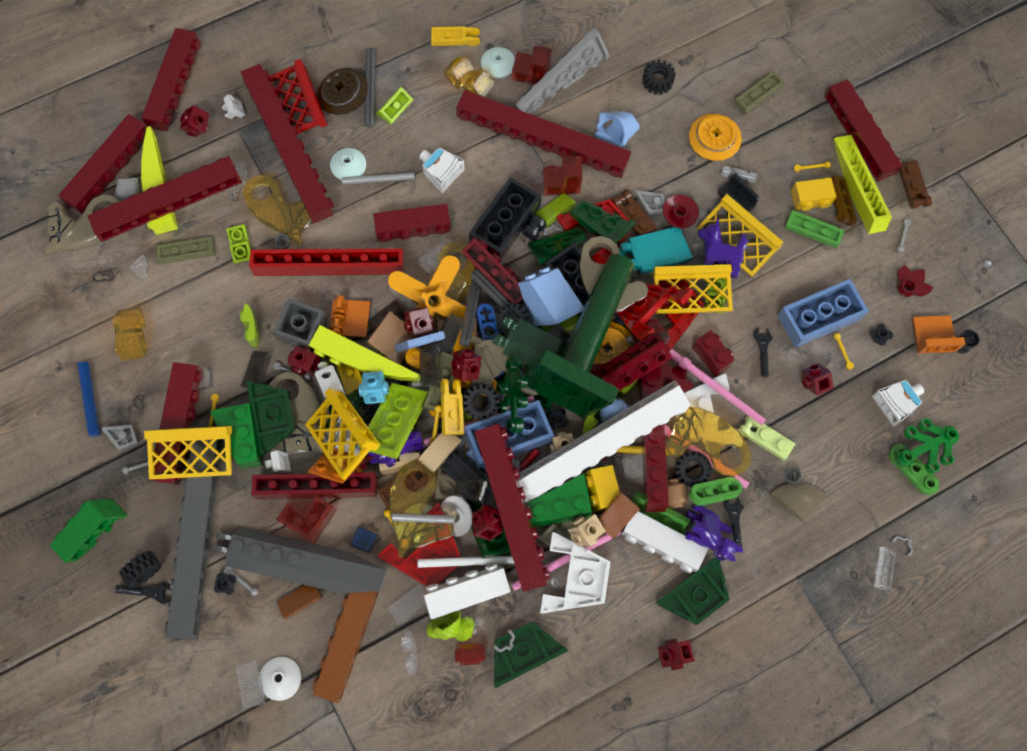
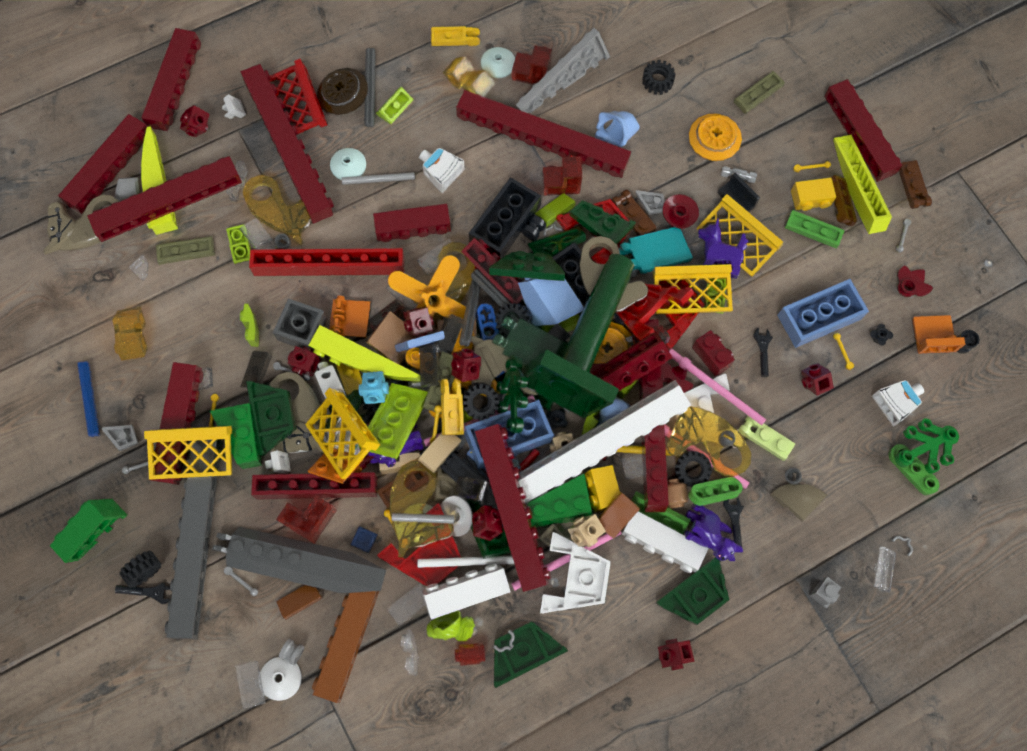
black plate [214,573,237,595] -> none
none -> clear plate [240,218,278,250]
none -> light grey wheel [279,638,305,665]
none -> dark green wing [489,251,565,281]
none -> dark grey hinge [718,430,735,447]
none -> light grey brick [809,577,841,608]

